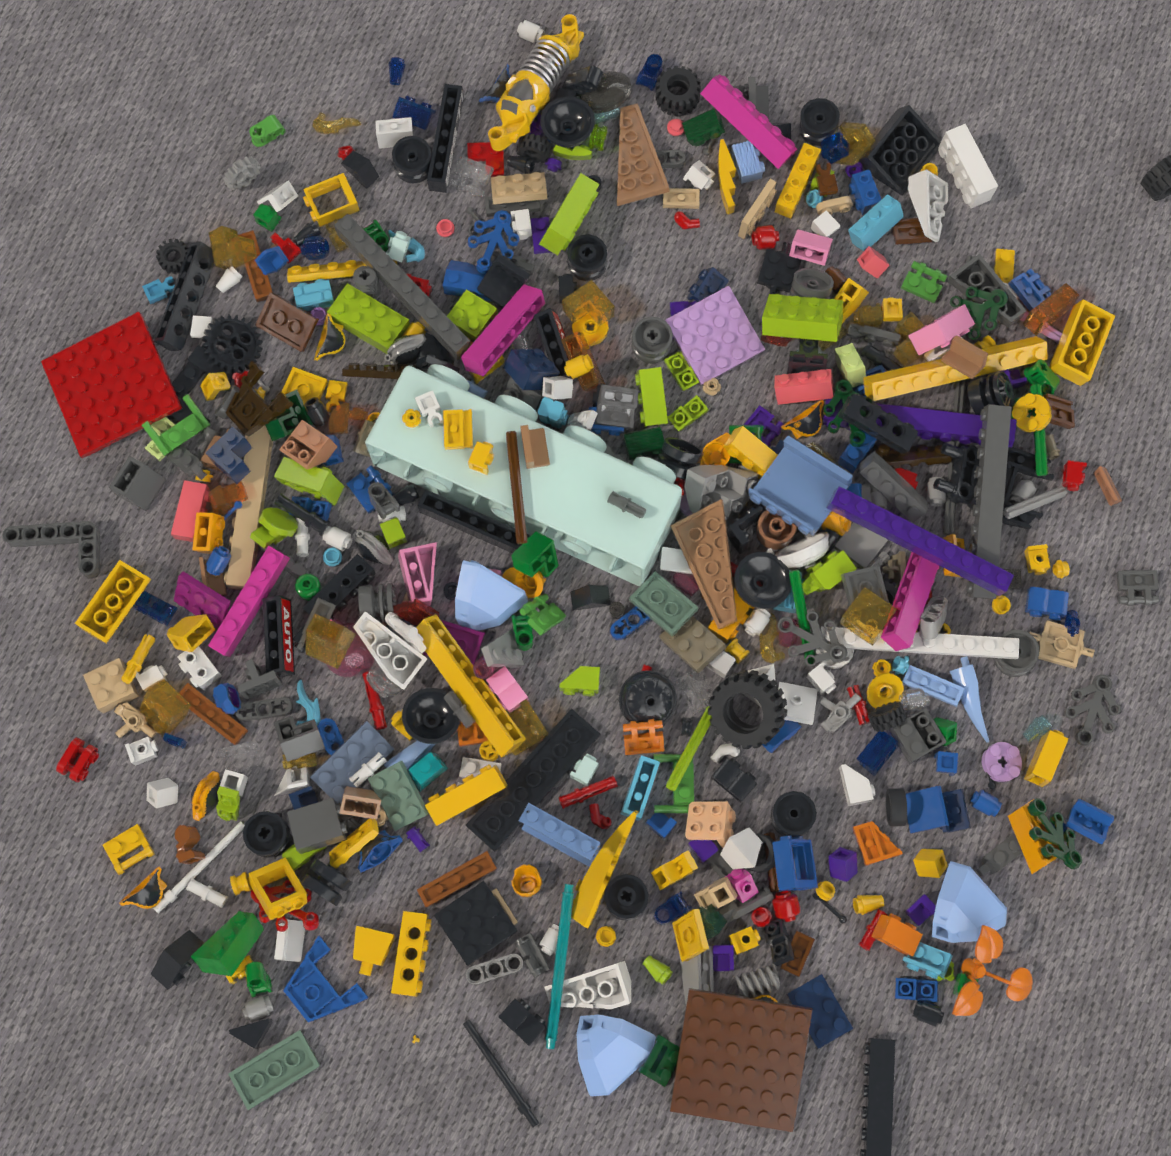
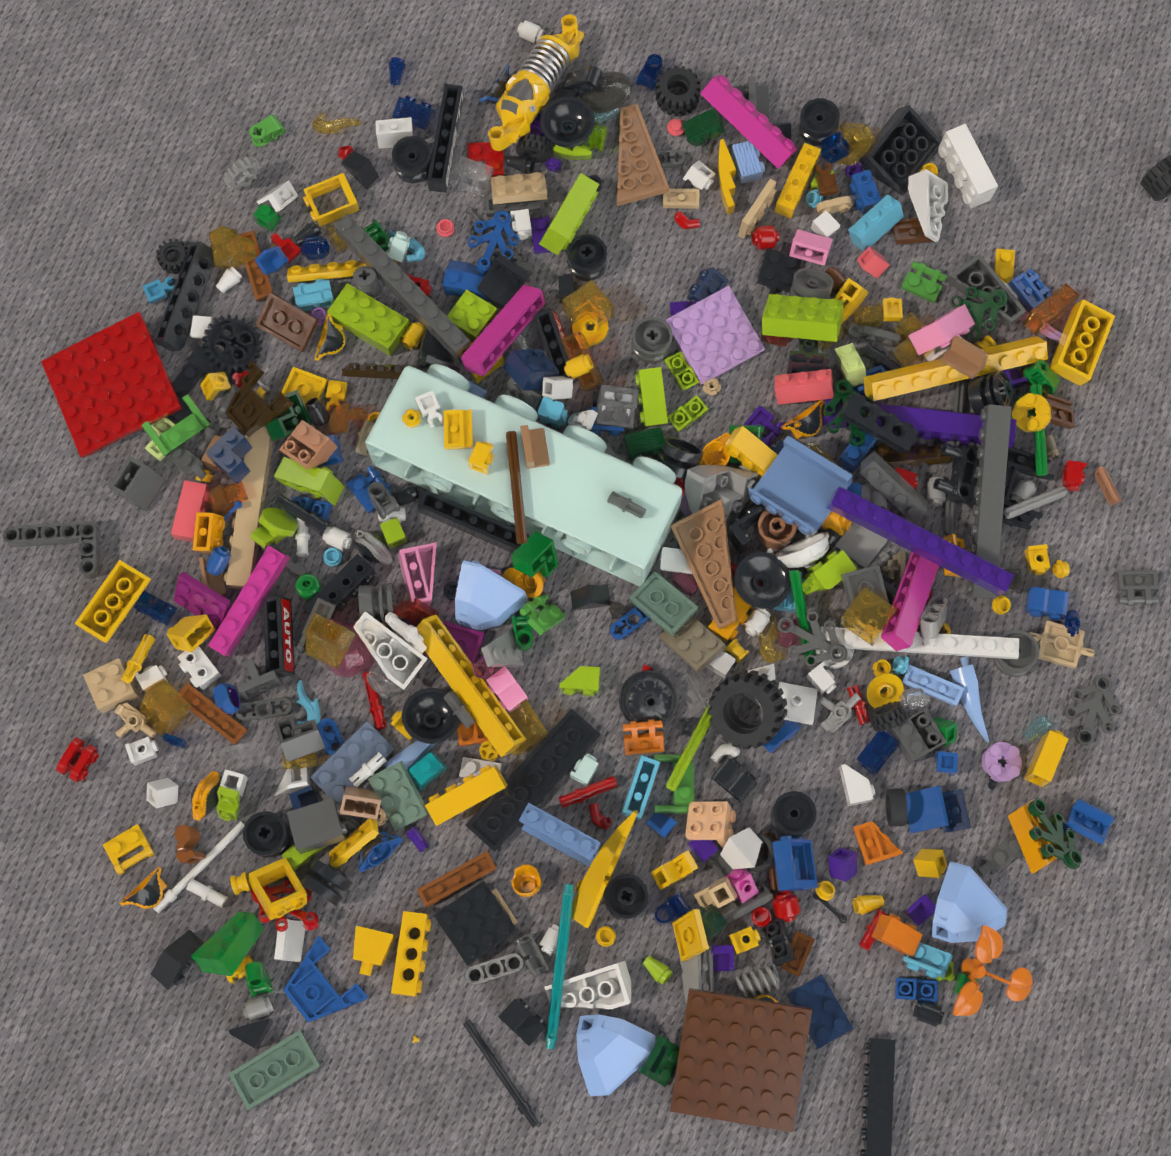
light grey hat [385,334,426,365] -> none
blue brick [970,789,1002,817] -> none

